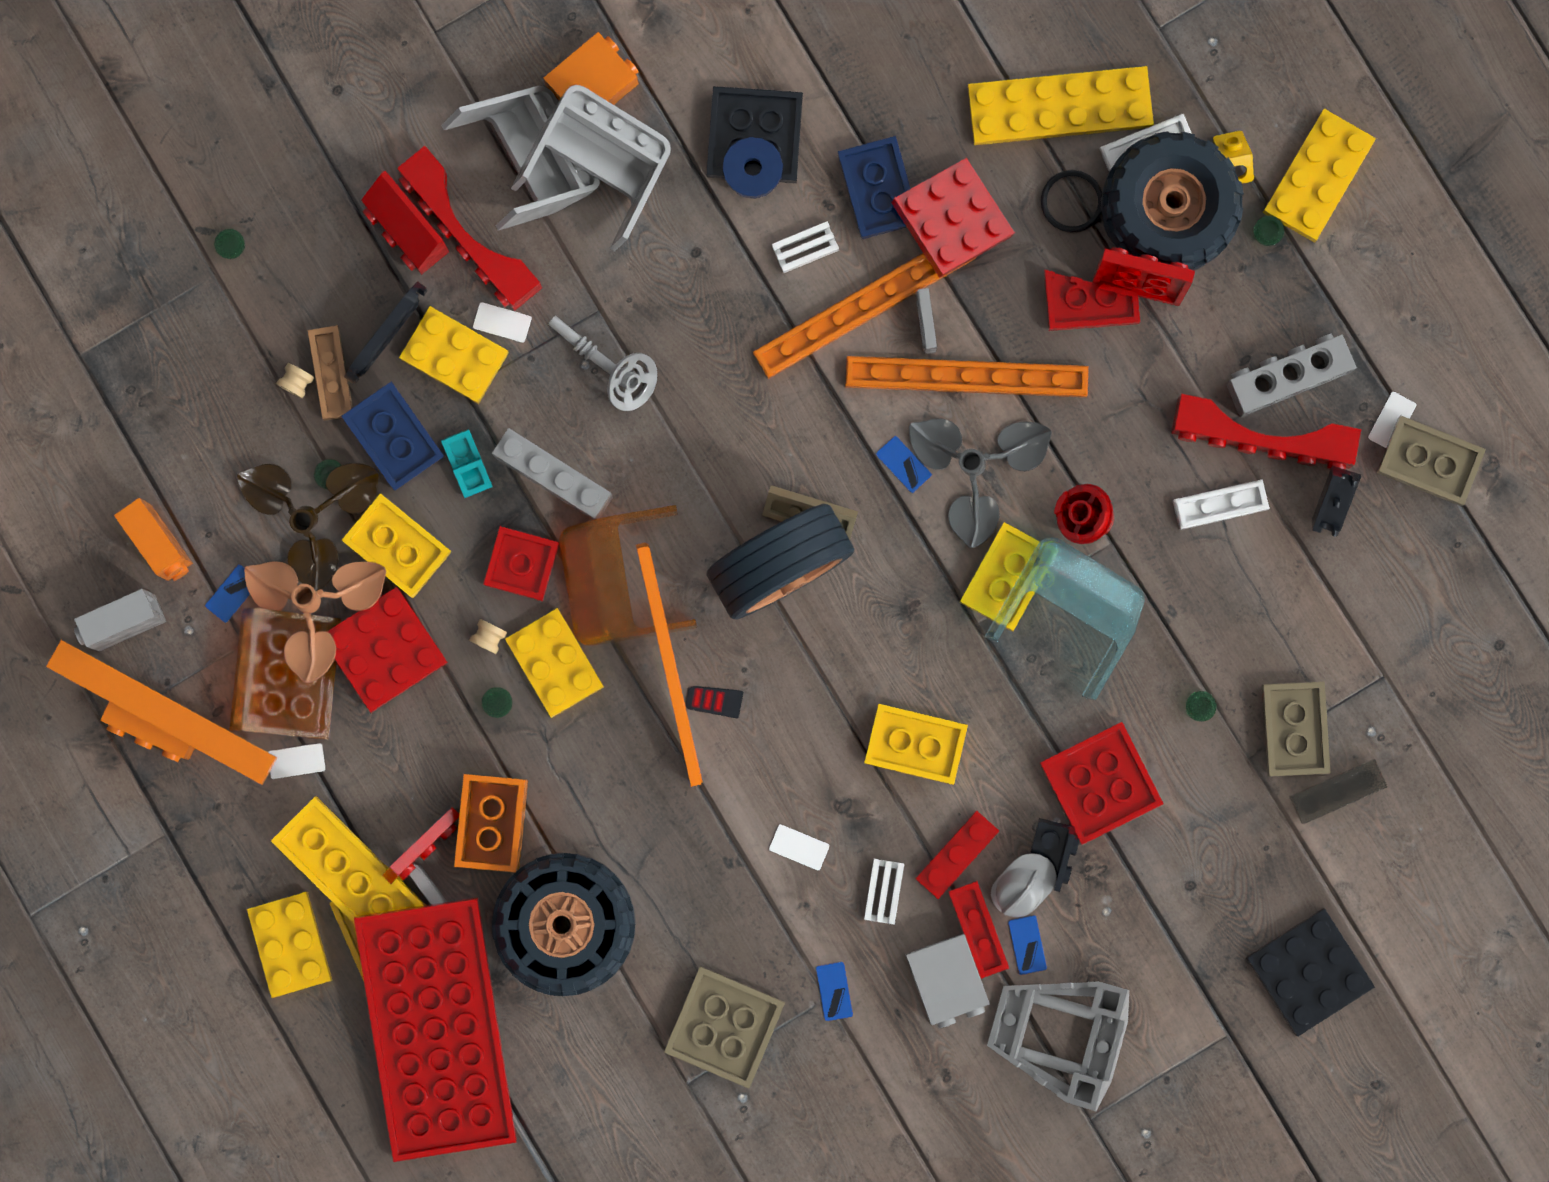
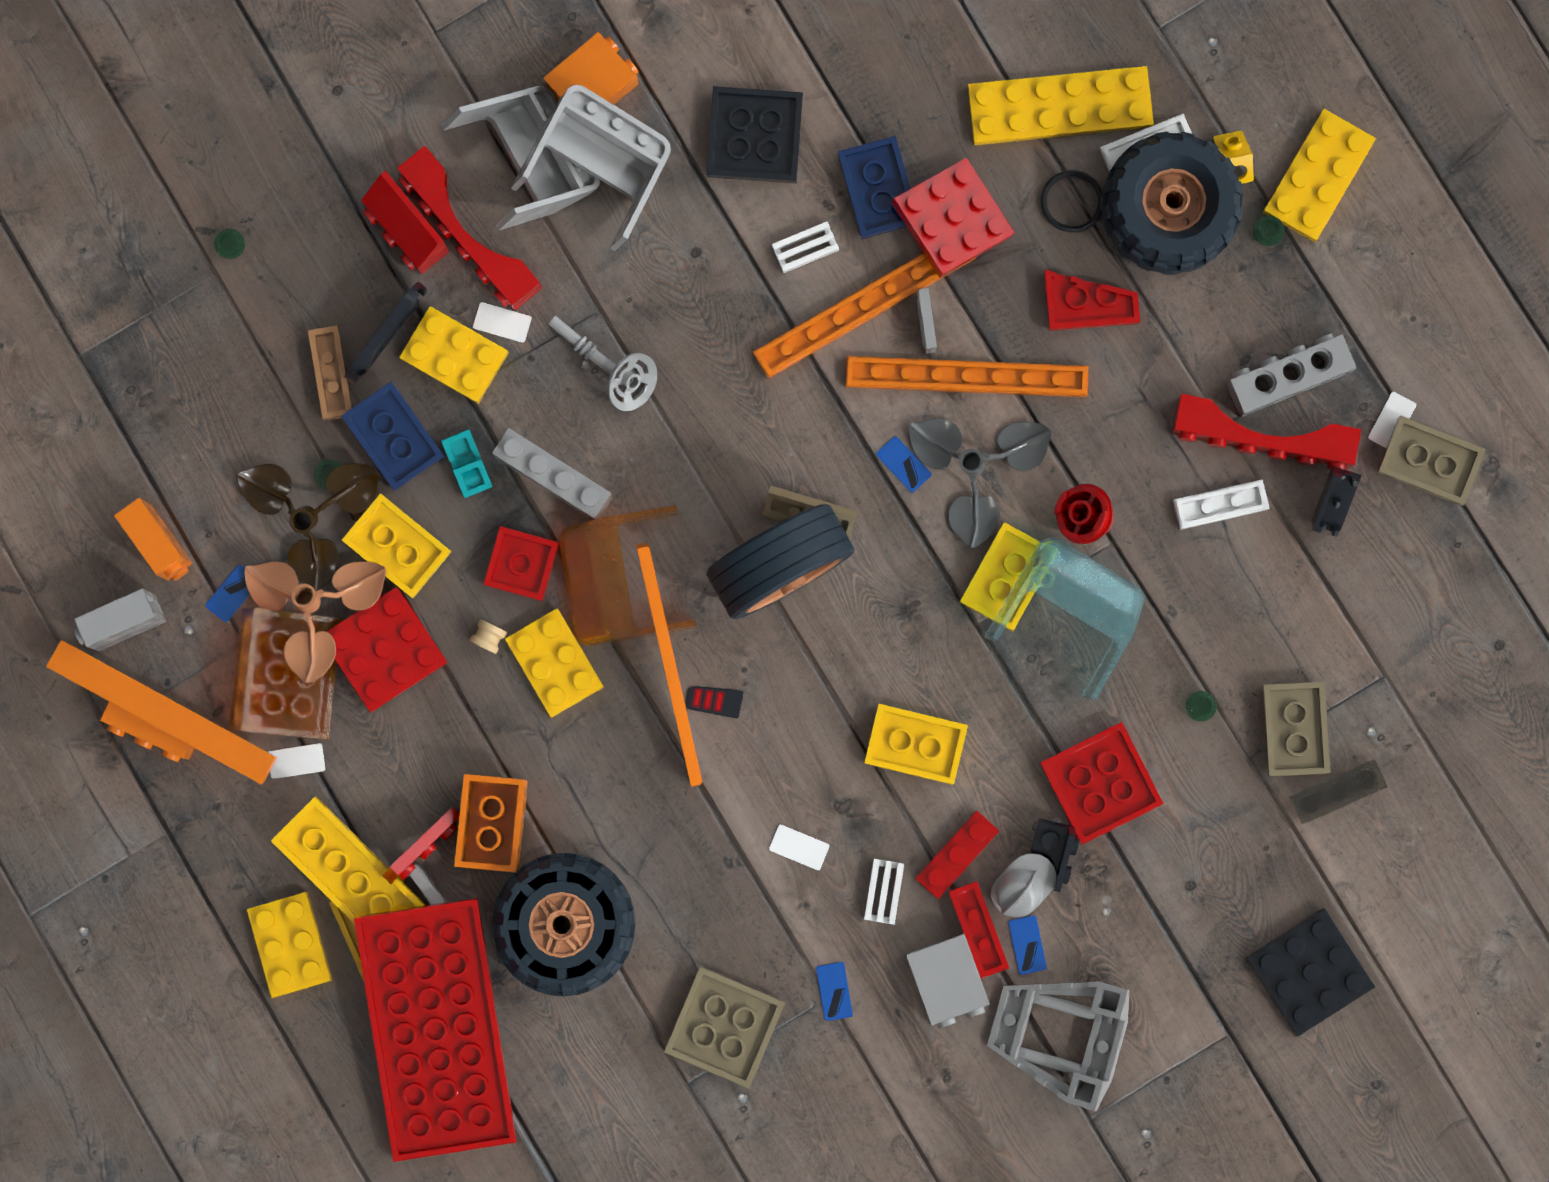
tan wheel [276,363,314,399] -> none
clear green plate [482,687,513,718] -> none
dark blue tile [723,137,783,199] -> none
red plate [1092,247,1195,306] -> none

